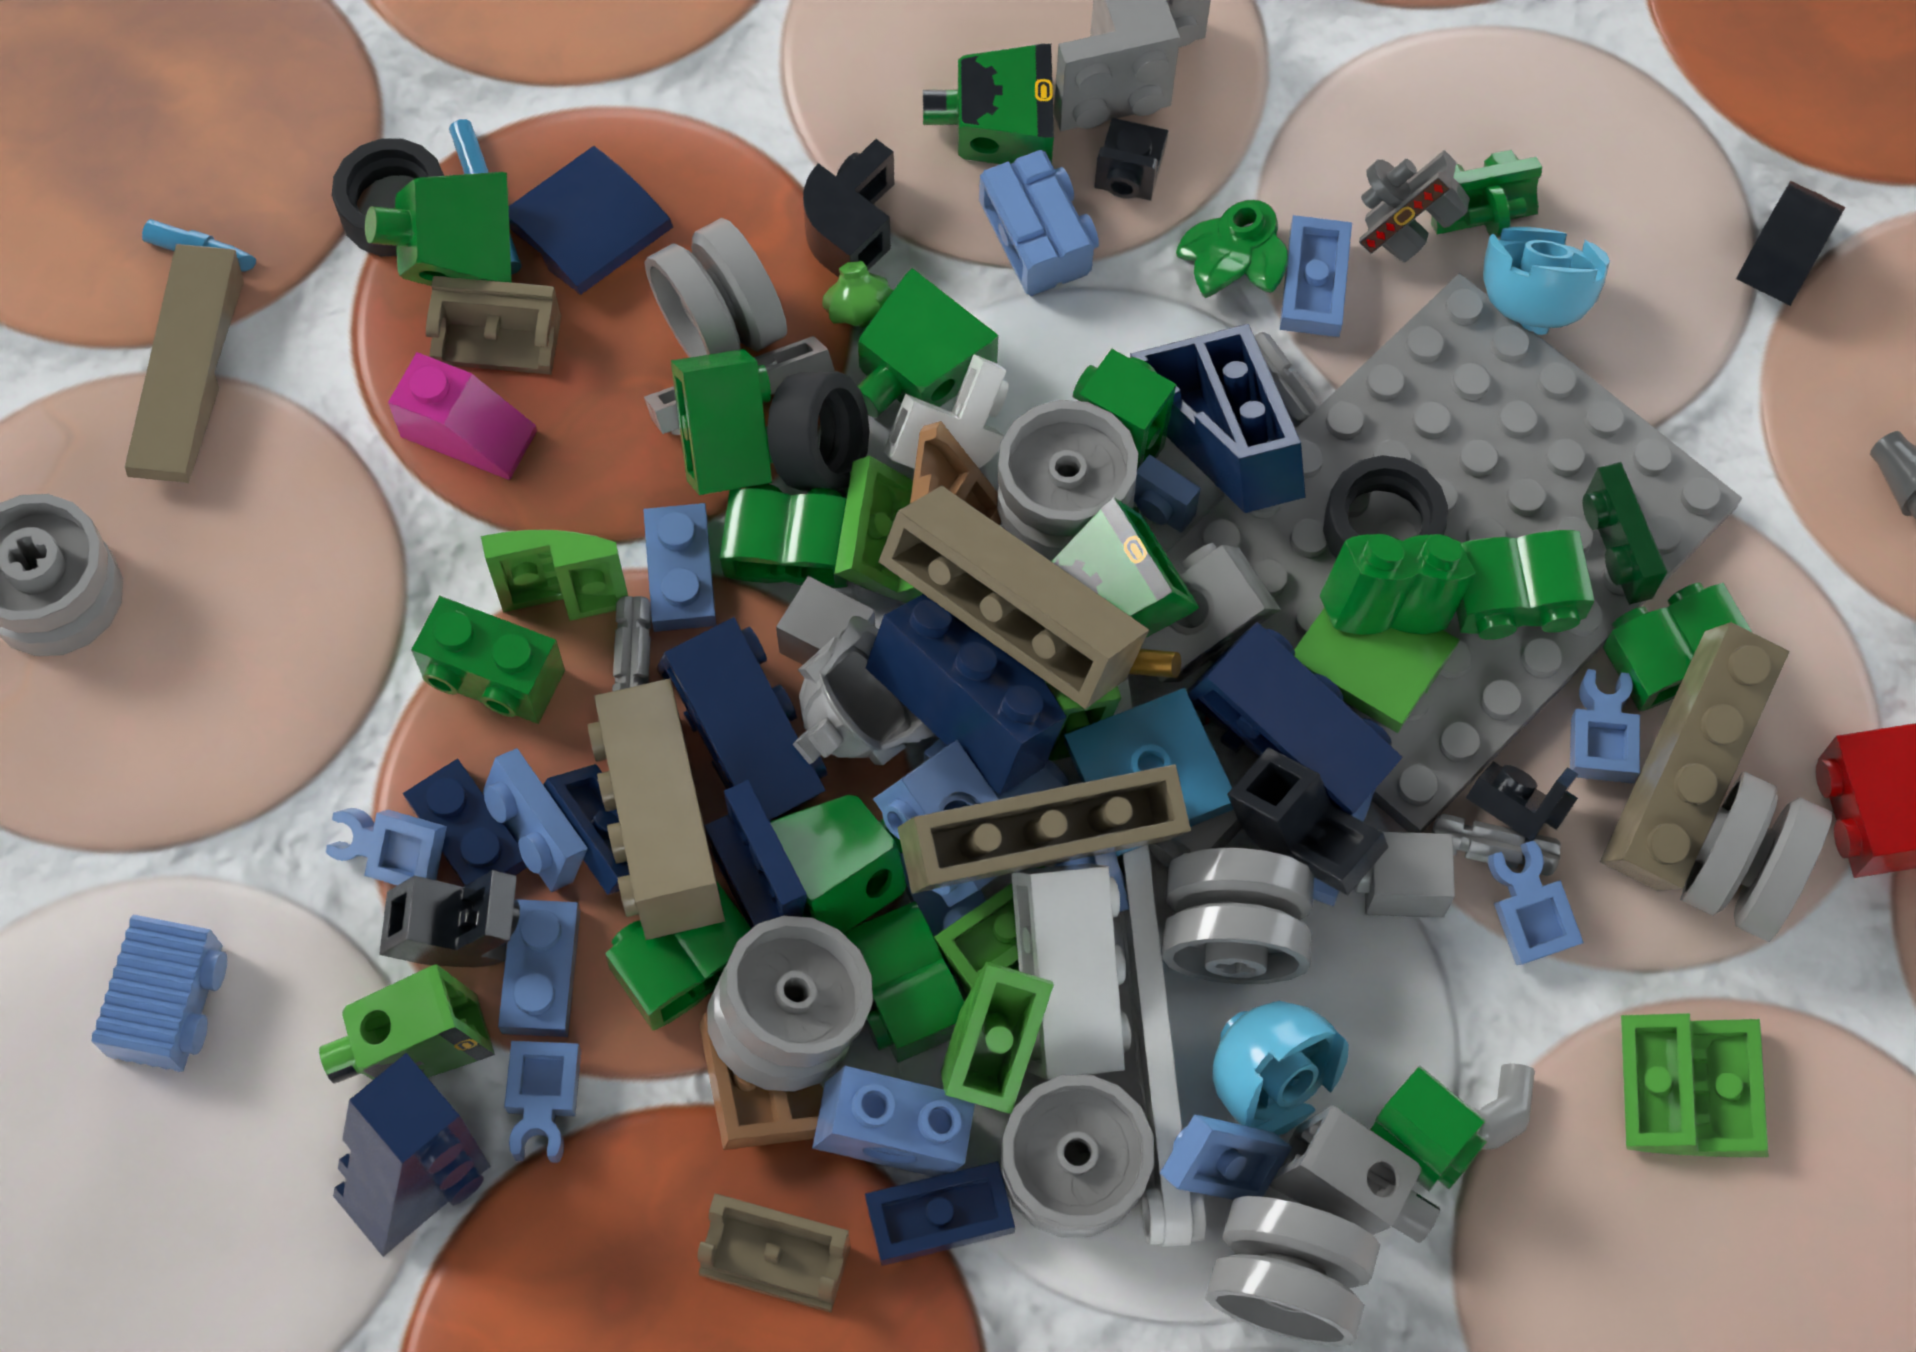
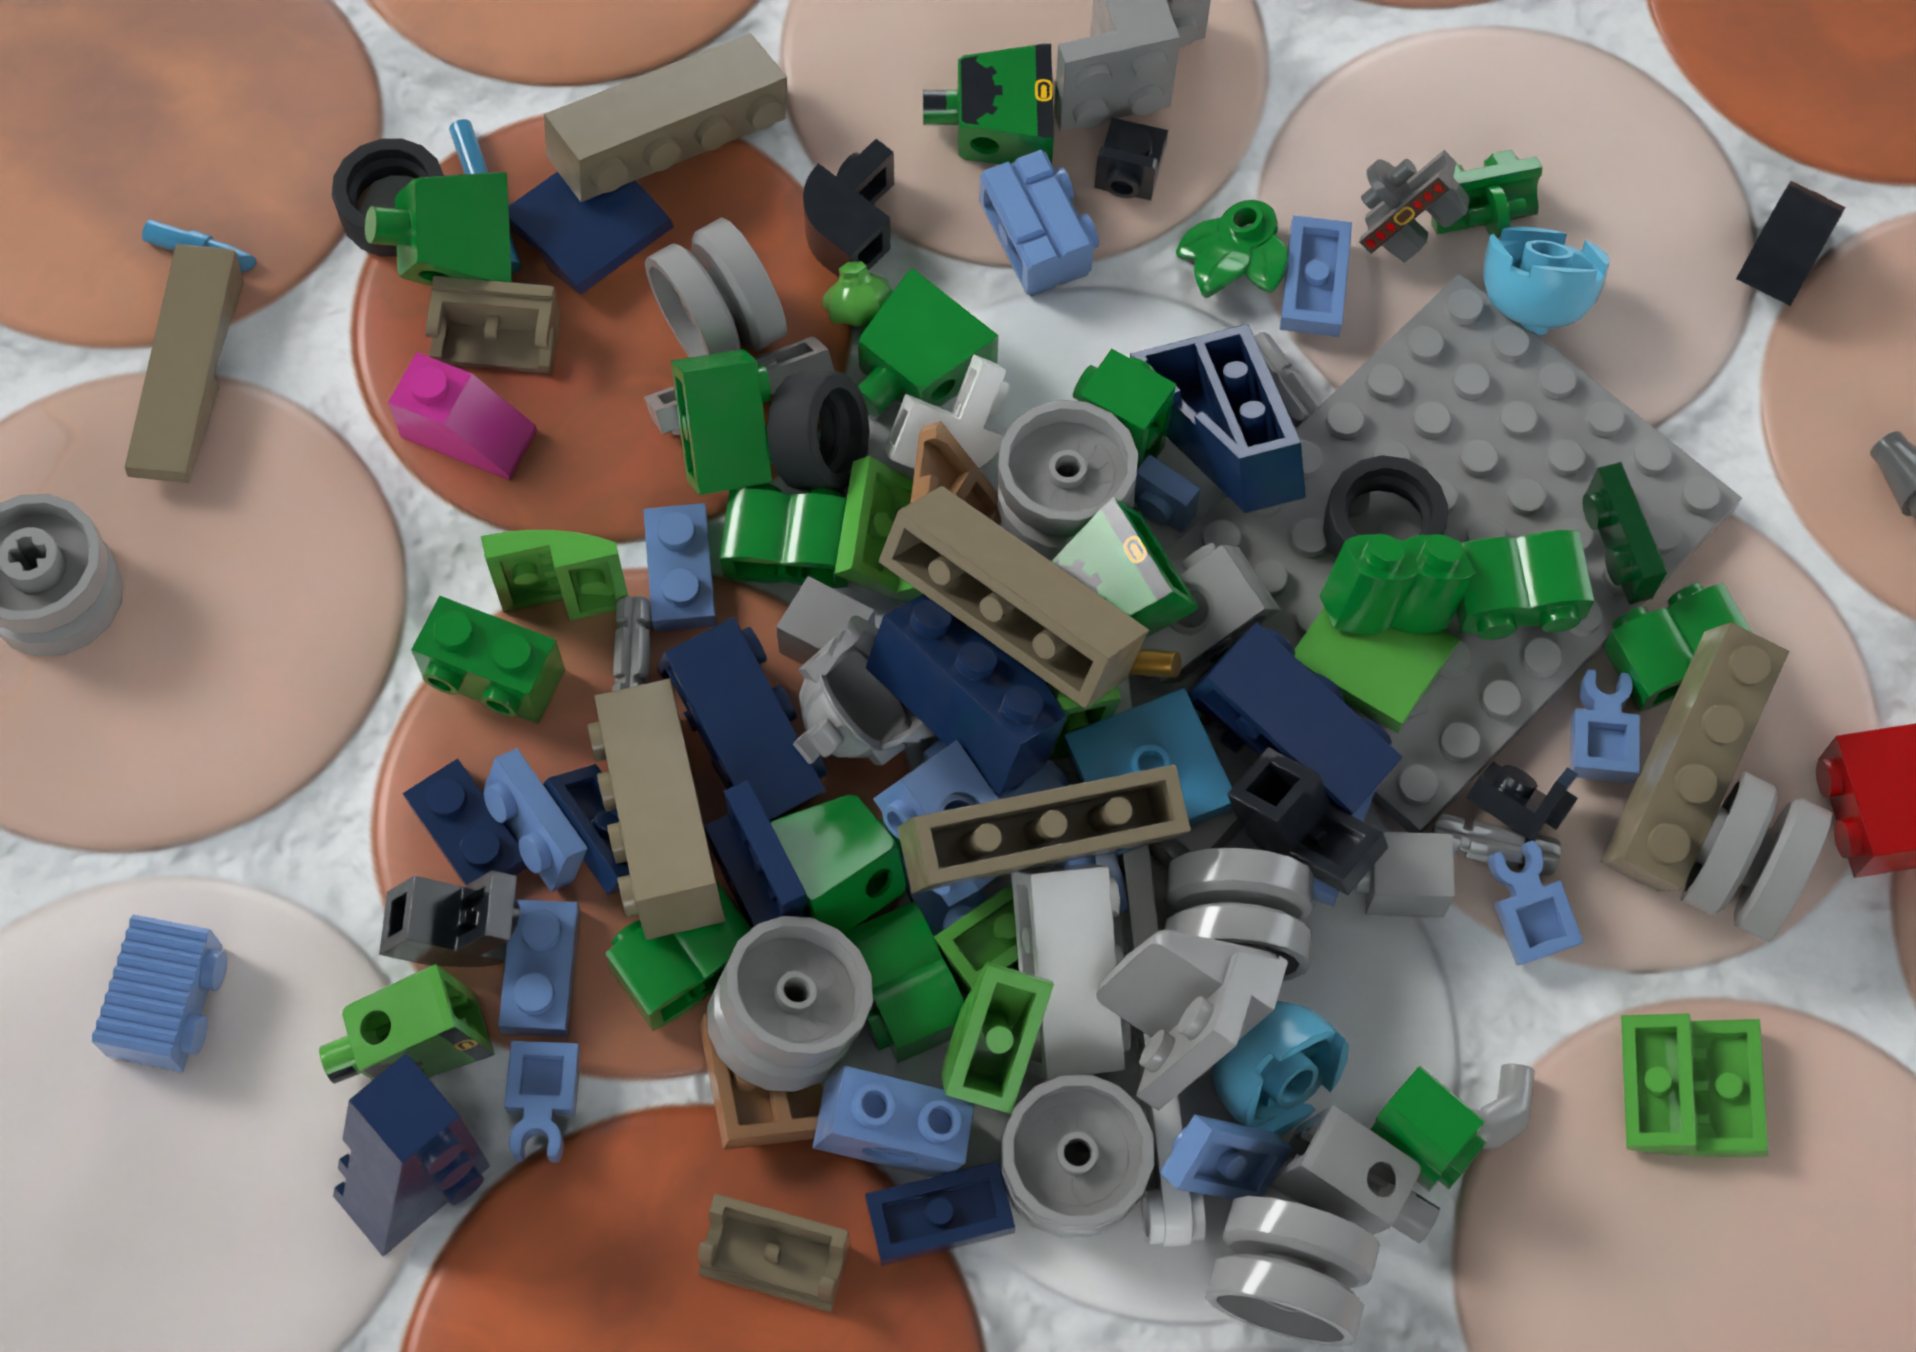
medium blue plate [326,808,447,886] -> none
none -> dark tan brick [544,33,787,202]
none -> light grey piece [1096,930,1288,1111]

